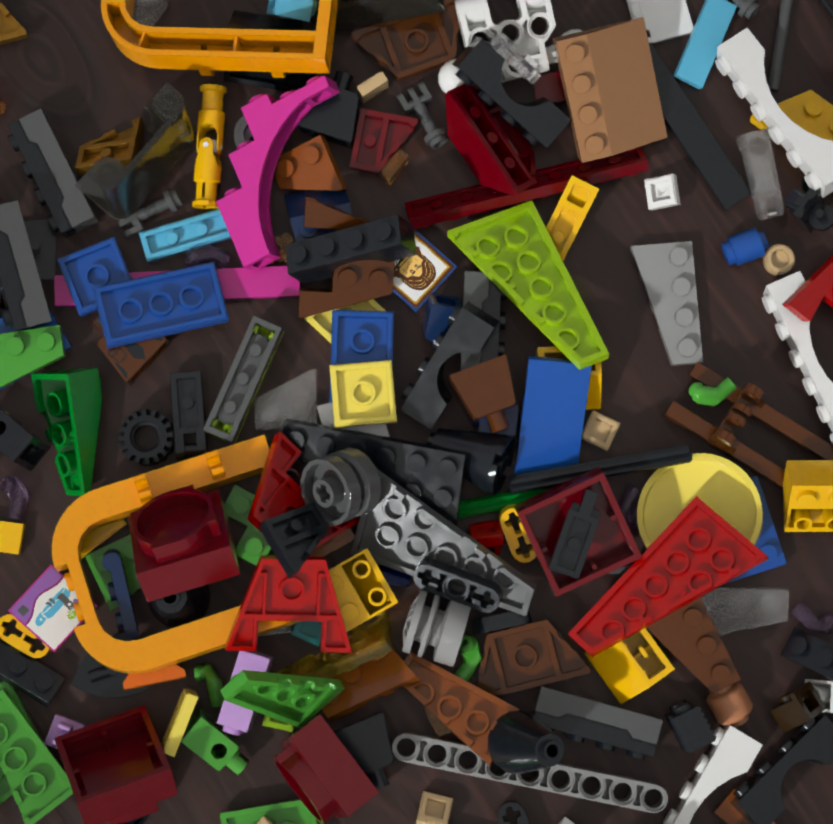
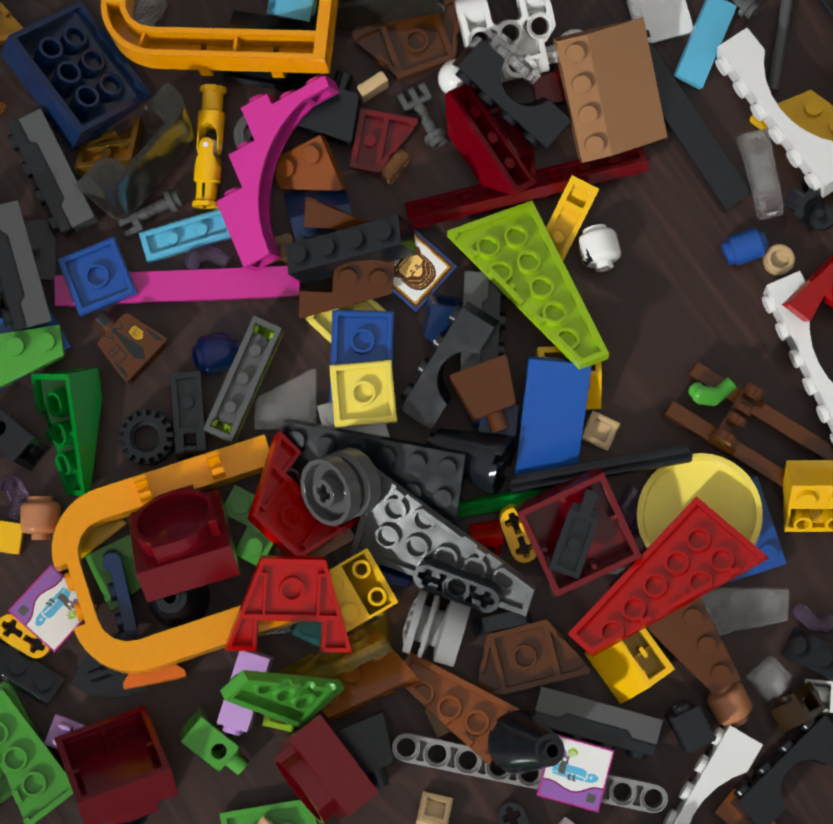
blue tile [93,262,229,349] -> none
light yellow tile [161,686,199,757] -> none
bright green arm [194,662,224,707] -> none
black wing [259,502,330,579] -> none
bright green arm [455,635,482,682] -> none
light grey wing [630,241,703,366] -> none
white tile [644,174,681,211] -> none
none -> dark blue slope [1,0,152,150]
none -> nougat head [20,496,61,540]
none -> clear blue head [192,332,239,375]
none -> tile [536,734,615,812]
none -> white head [578,224,621,272]
none -> clear brick [746,656,792,701]

